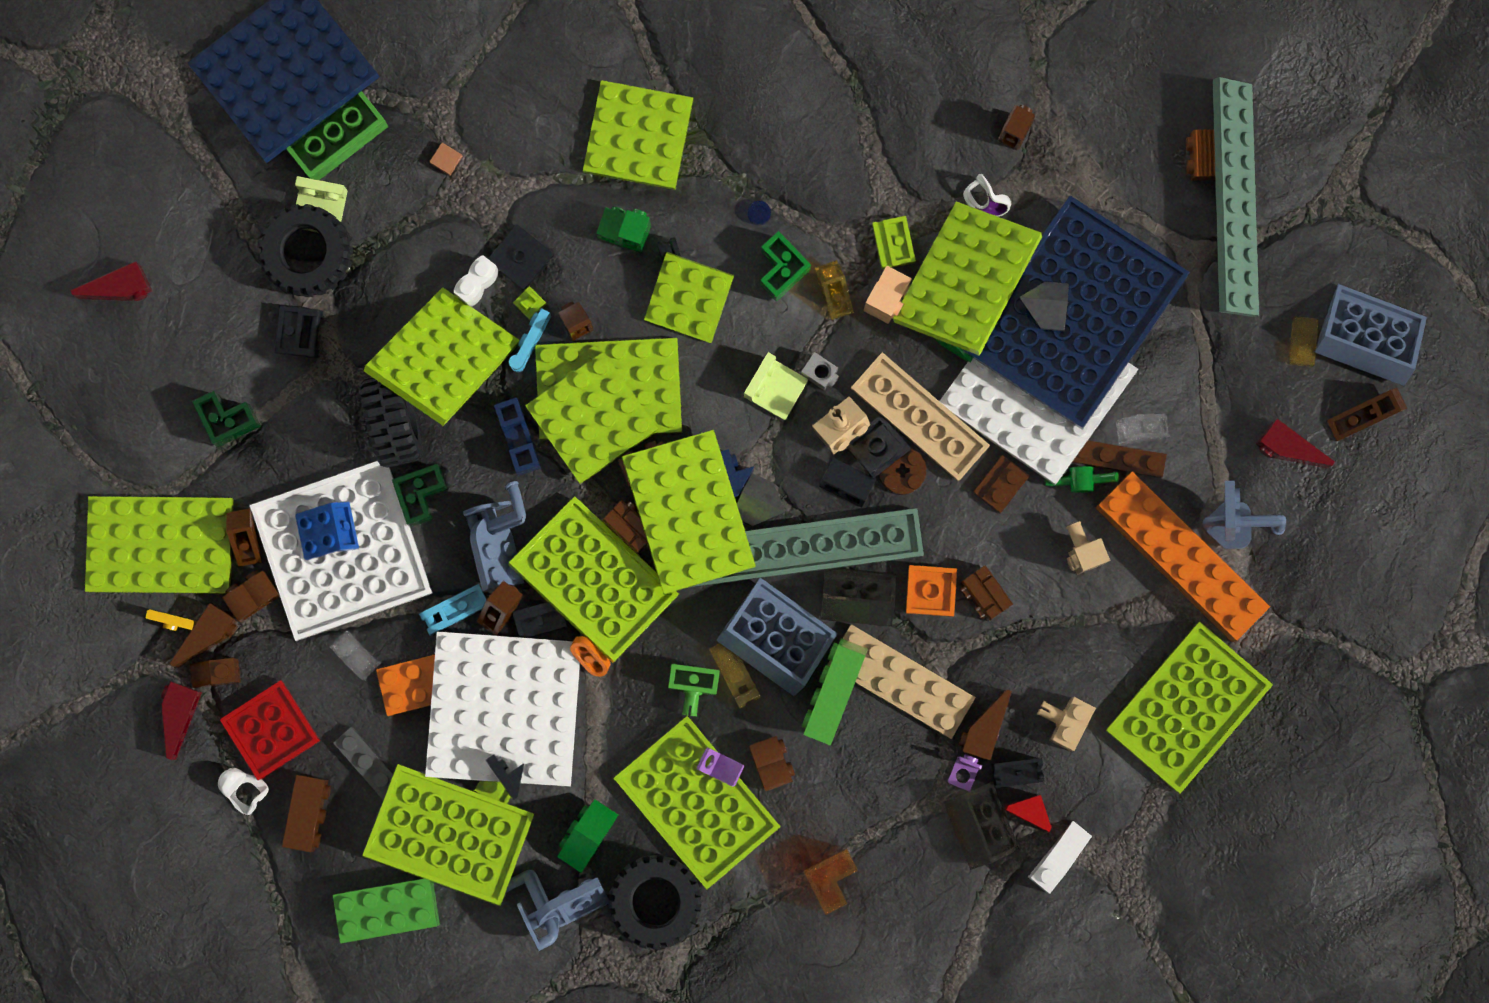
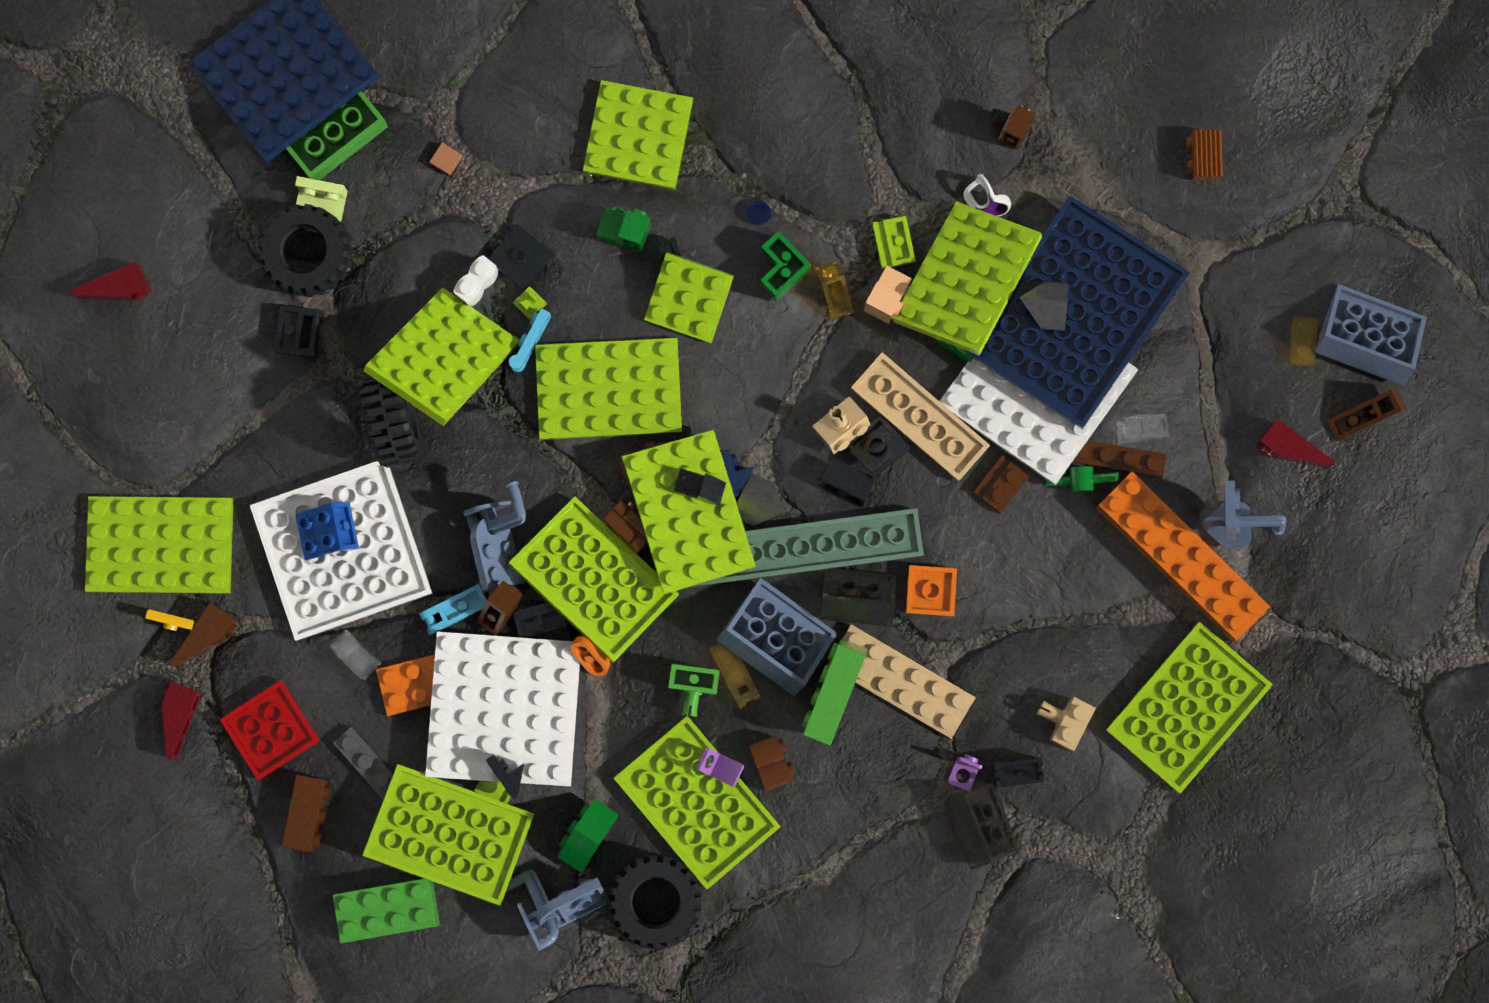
reddish brown slope [190,658,241,688] -> none
dark green brick [192,391,261,447] -> none
white piece [218,768,268,815] -> none
reddish brown brick [222,570,280,622] -> none
reddish brown slope [226,508,262,567] -> none
dark green brick [392,464,448,528] -> none
dark blue arch [494,398,541,476] -> none
lime plate [525,351,658,484] -> none
reddish brown slope [558,302,594,341] -> none
yellowish green bracket [744,352,808,420] -> none
light grey brick [801,352,839,390] -> none
clear orange brick [803,848,858,915] -> none
reddish brown plate [879,448,926,495] -> none
reddish brown slope [958,690,1012,760] -> none
reddish brown brick [960,565,1013,622] -> none
red slope [1004,795,1052,832] -> none
white slope [1028,821,1092,894] -> none
tan brick [1066,521,1110,575] -> none
sand green plate [1213,77,1259,317] -> none
none -> black slope [673,469,726,506]

